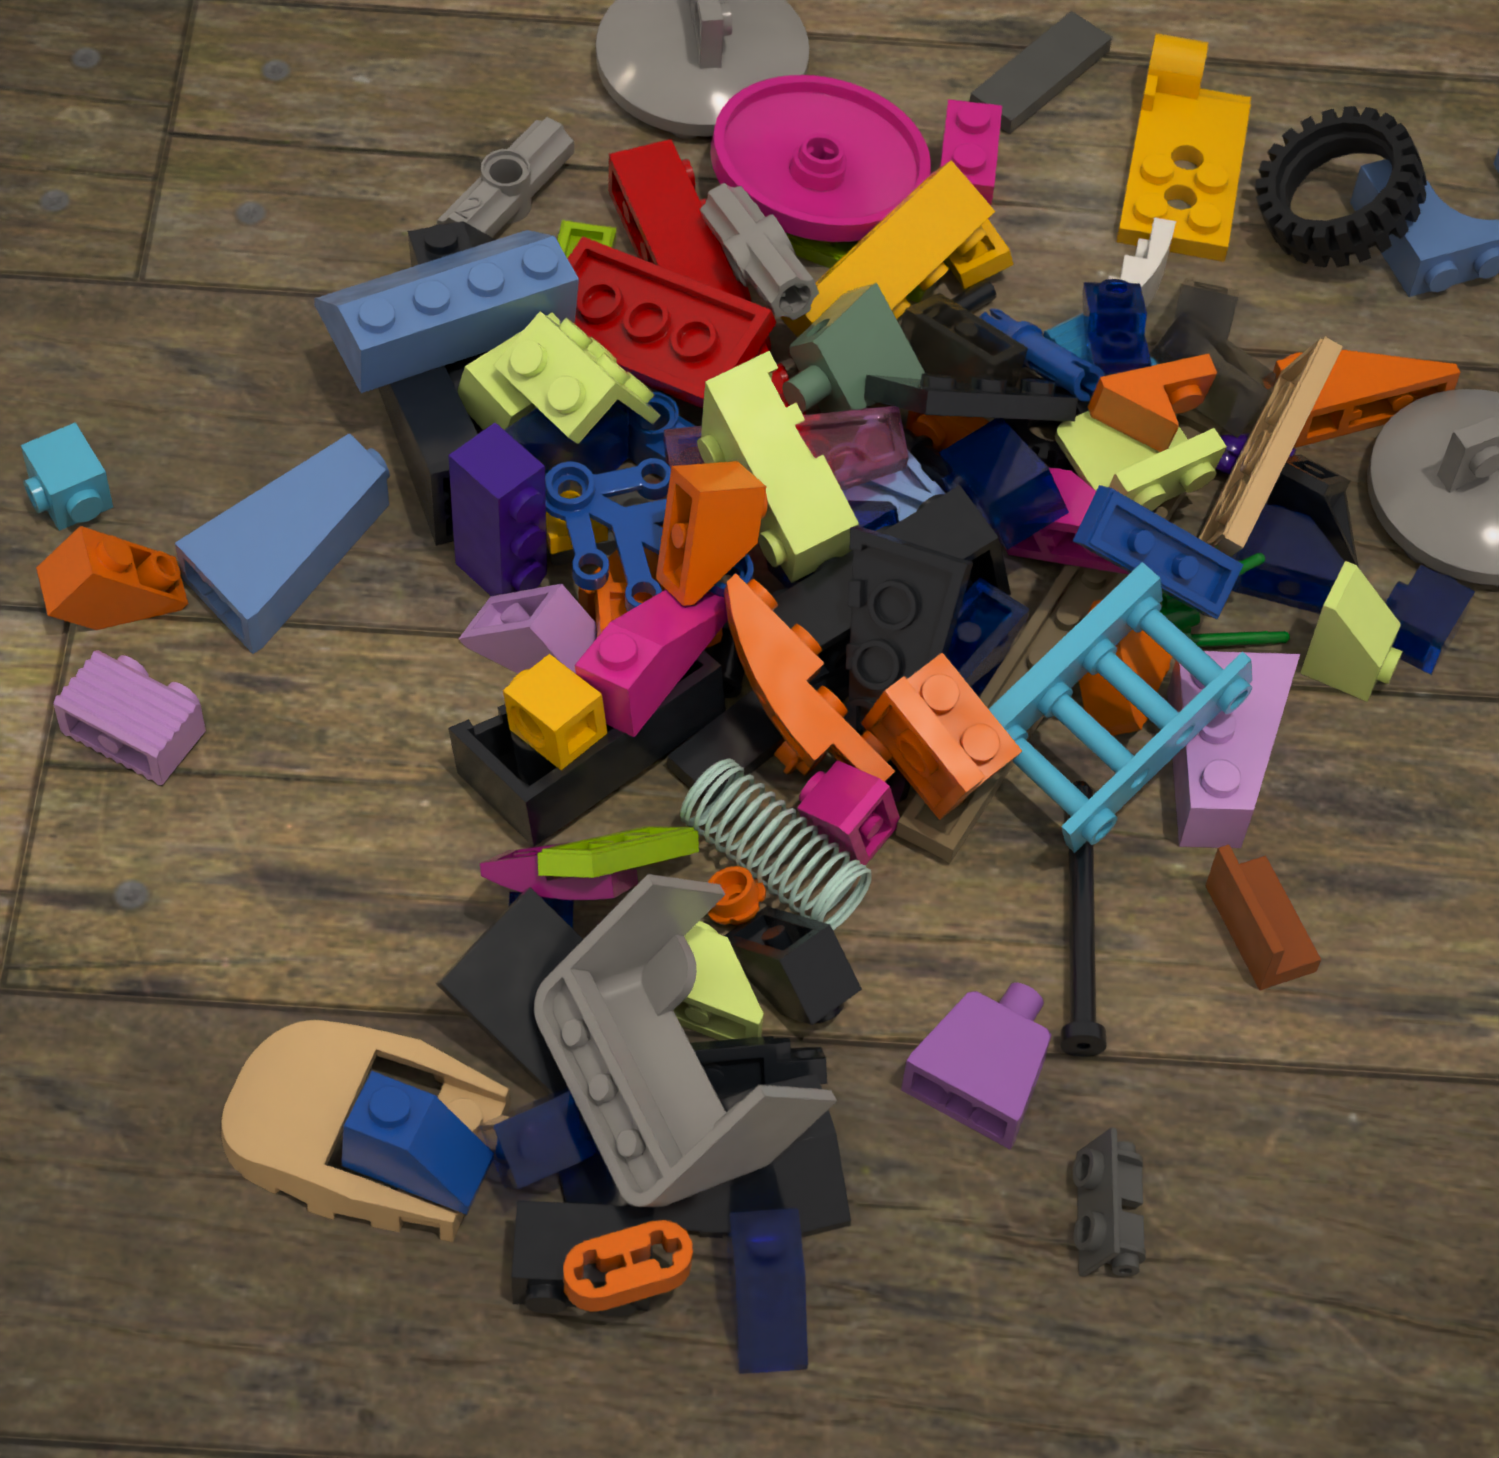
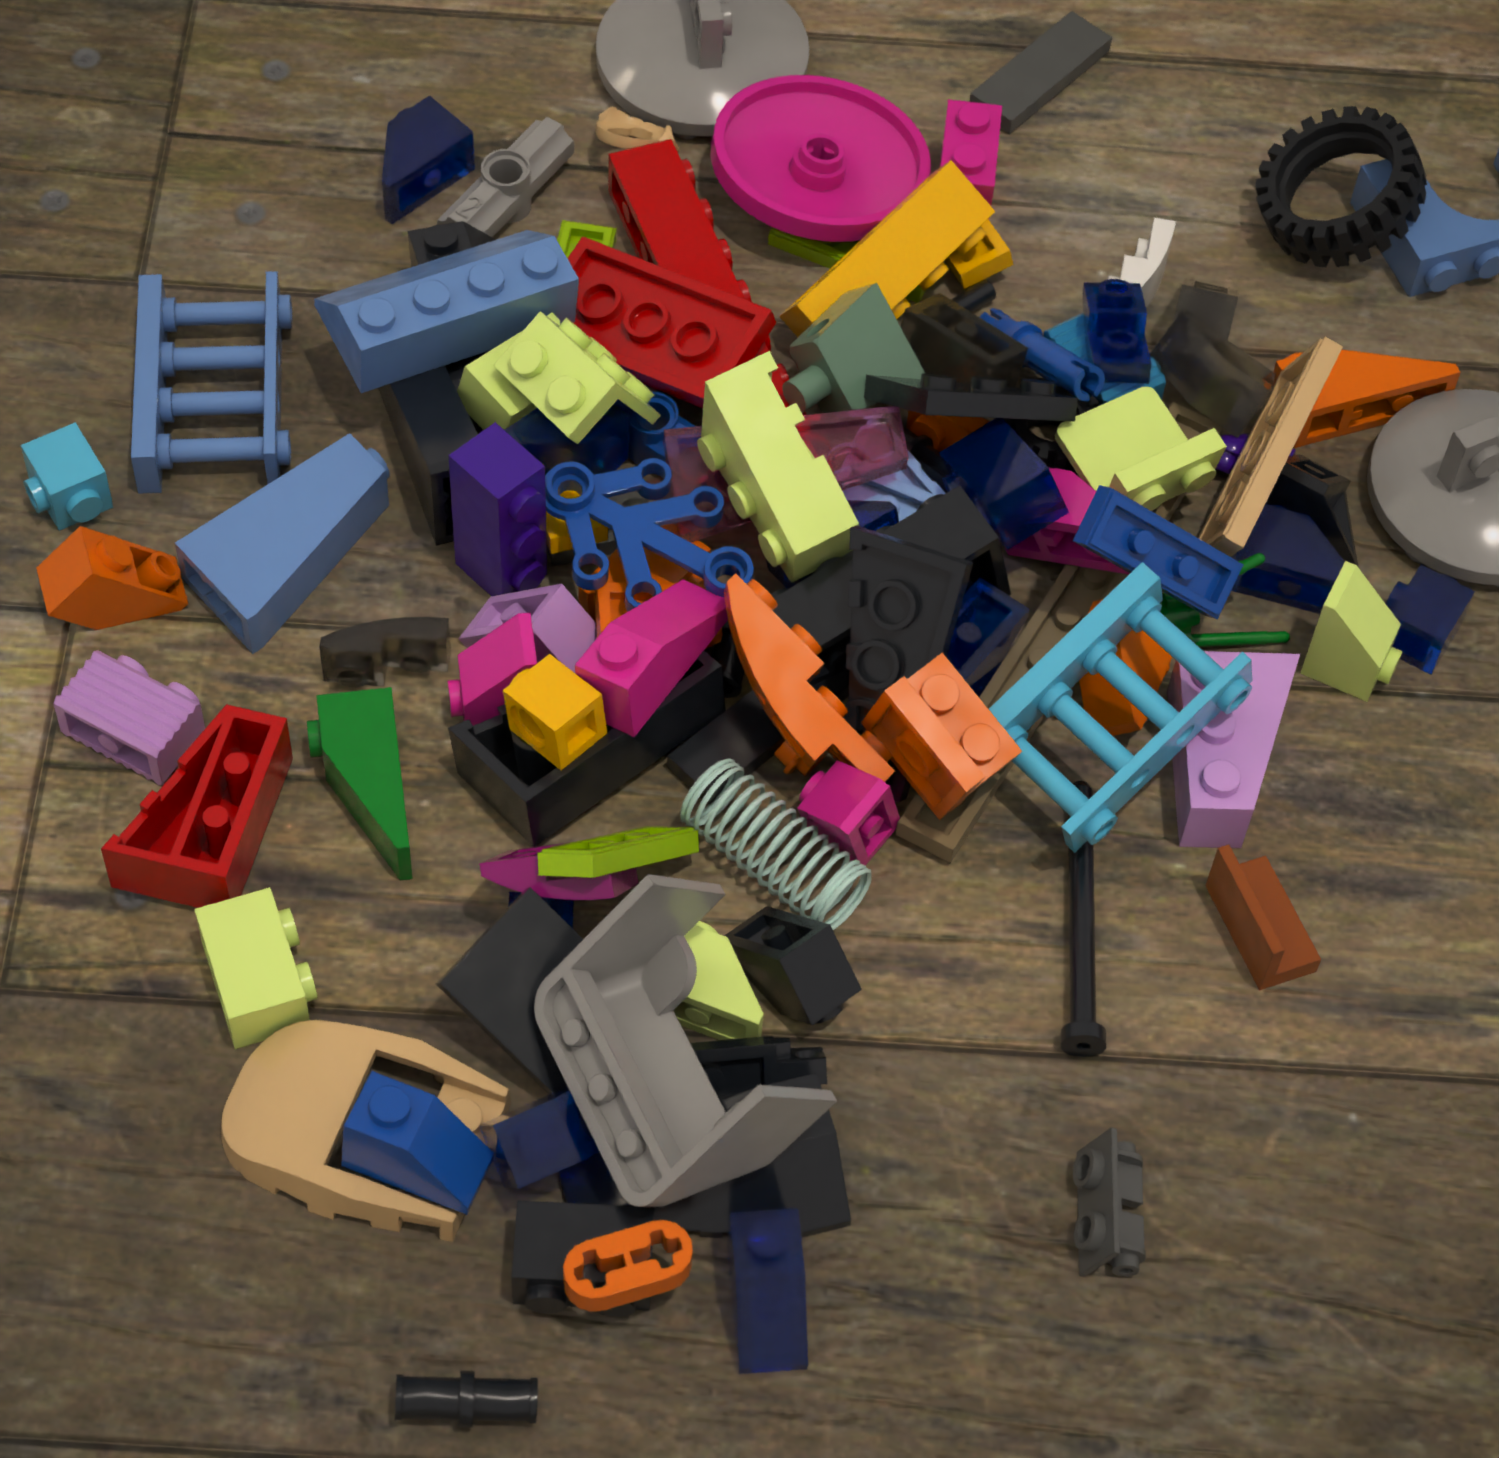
orange slope [656,461,768,606] -> none
light grey piece [700,183,819,320] -> none
orange plate [707,866,766,925] -> none
medium lavender torso [901,983,1052,1150] -> none
orange slope [1088,353,1217,452] -> none
yellow hinge [1116,33,1251,262] -> none
none -> red wedge [101,704,293,908]
none -> medium blue fence [131,271,292,494]
none -> yellowish green brick [194,887,318,1049]
none -> green slope [307,687,413,881]
none -> clear smoke slope [319,617,451,688]
none -> clear blue slope [382,95,475,225]
none -> black pin [395,1370,538,1427]
none -> dark pink slope [448,612,537,726]
none -> tan piece [595,107,680,154]

